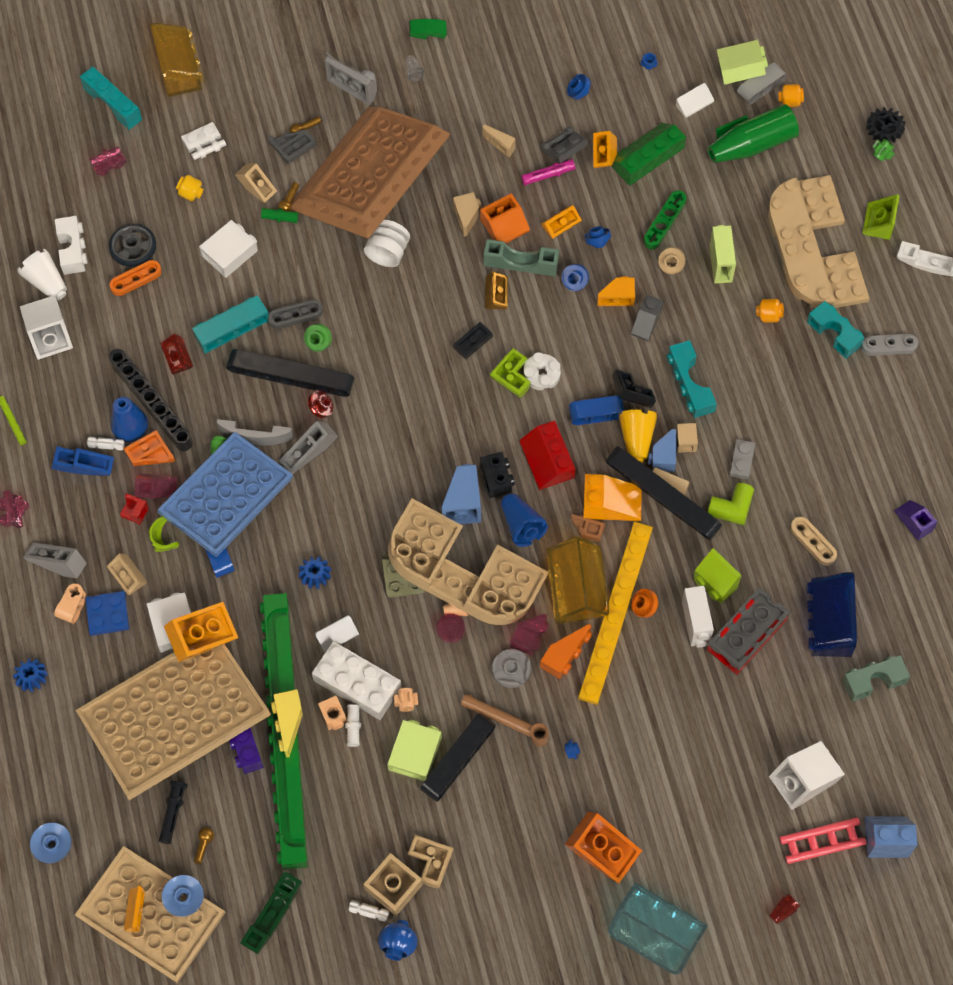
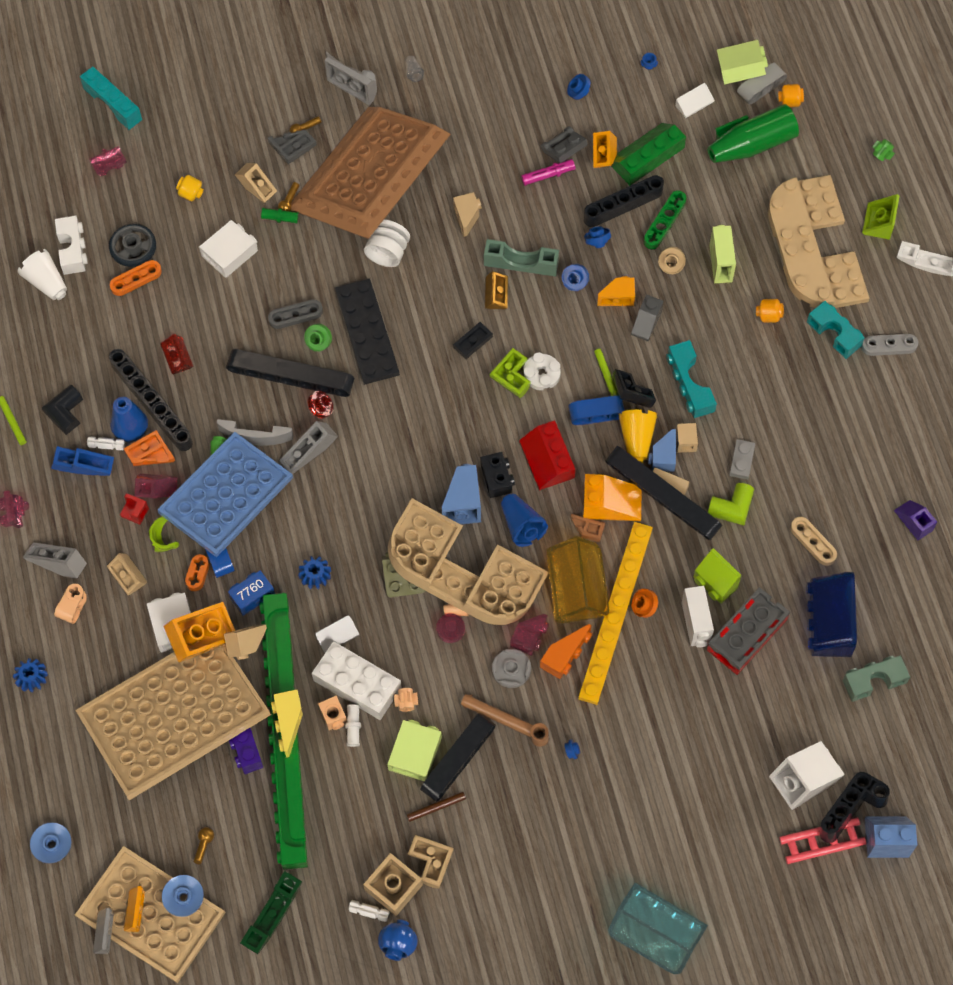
white slope [20,295,73,360] -> none
blue plate [85,591,130,636] -> none
clear yellow windscreen [150,22,204,97] -> none
black pin [158,781,188,844] -> none
white plate [181,122,226,160] -> none
teal brick [192,295,269,354] -> none
green slope [409,19,447,40] -> none
orange slope [480,193,530,244] -> none
tan slope [482,125,515,158] -> none
light orange slope [541,205,582,239] -> none
orange slope [564,812,642,884] -> none
clear red cone [769,894,800,925] -> none
black gear [866,107,906,143] -> none
none -> black brick [42,385,83,435]
none -> light grey slope [93,908,114,954]
none -> orange beam [185,554,209,592]
none -> tan slope [224,625,267,660]
none -> blue brick [228,570,275,616]
none -> black plate [335,278,400,385]
none -> reddish brown bar [406,792,466,822]
none -> black beam [584,175,664,227]
none -> lime bar [594,349,619,396]
none -> black beam [820,772,890,843]

